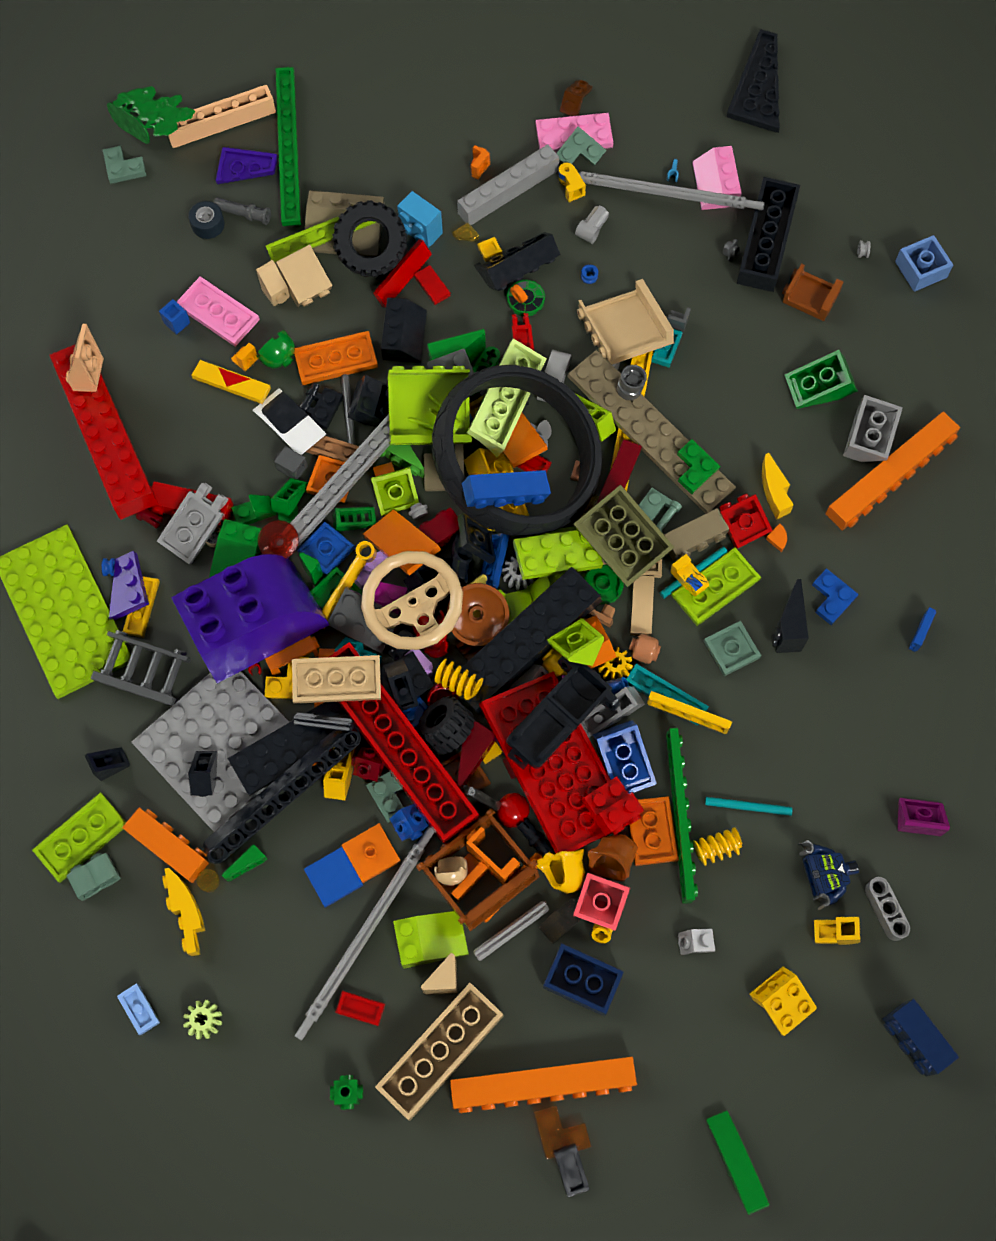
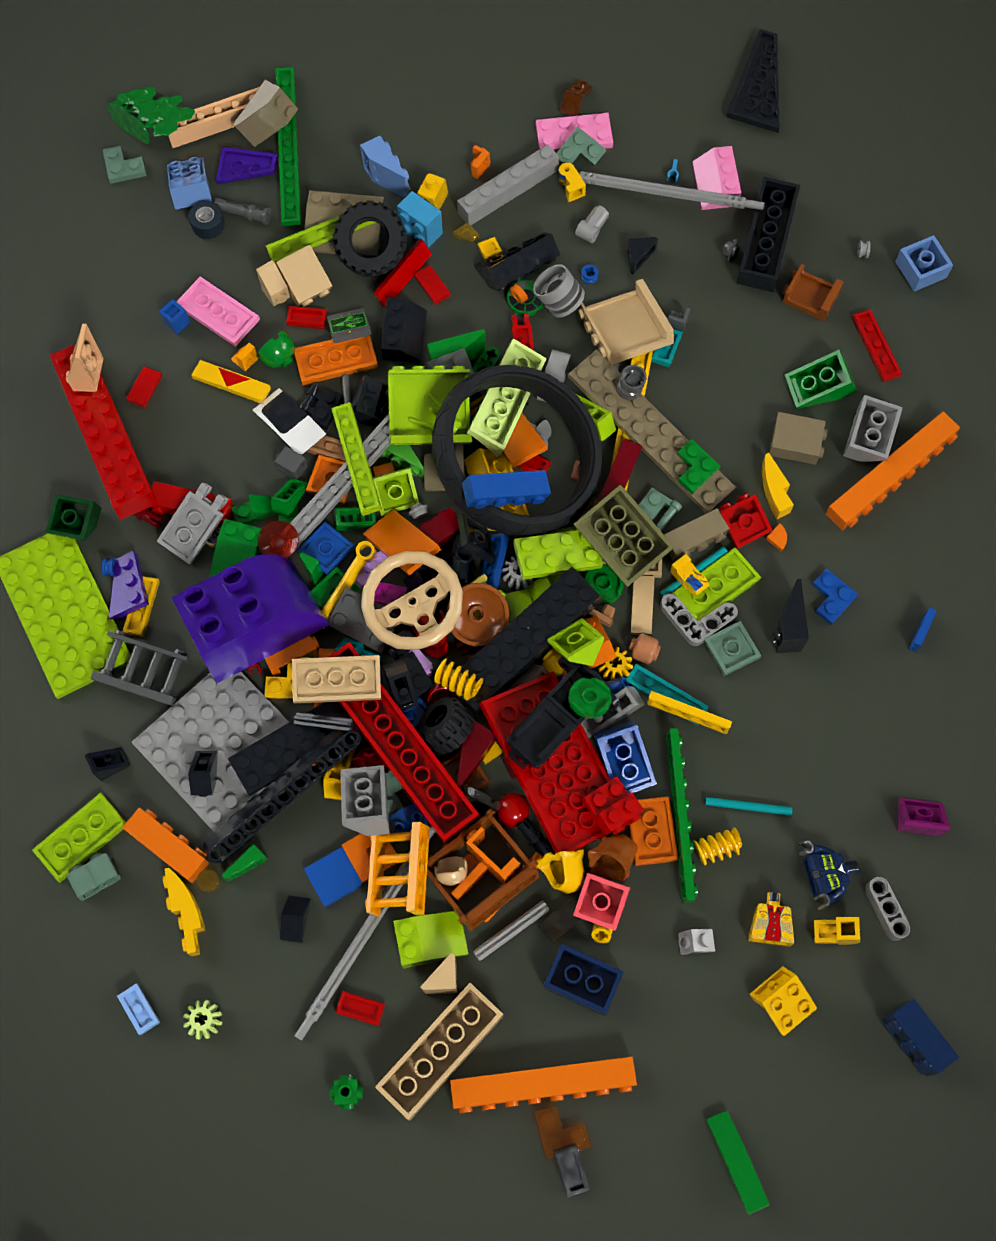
none -> dark green slope [45,494,102,541]
none -> red tile [126,366,163,408]
none -> medium blue slope [167,157,212,210]
none -> dark tan slope [233,80,298,147]
none -> black slope [280,895,311,943]
none -> red tile [286,306,327,329]
none -> tile [327,308,372,343]
none -> lime tile [331,402,382,516]
none -> light grey slope [341,765,389,836]
none -> medium blue slope [360,136,410,199]
none -> light orange fence [365,822,430,917]
none -> yellow torso [417,173,448,210]
none -> light grey wheel [533,264,585,317]
none -> green tile [568,677,612,719]
none -> black slope [627,237,658,274]
none -> light grey beam [660,594,738,646]
none -> torso [748,892,794,946]
none -> dark tan brick [769,412,828,465]
none -> red tile [852,309,902,382]

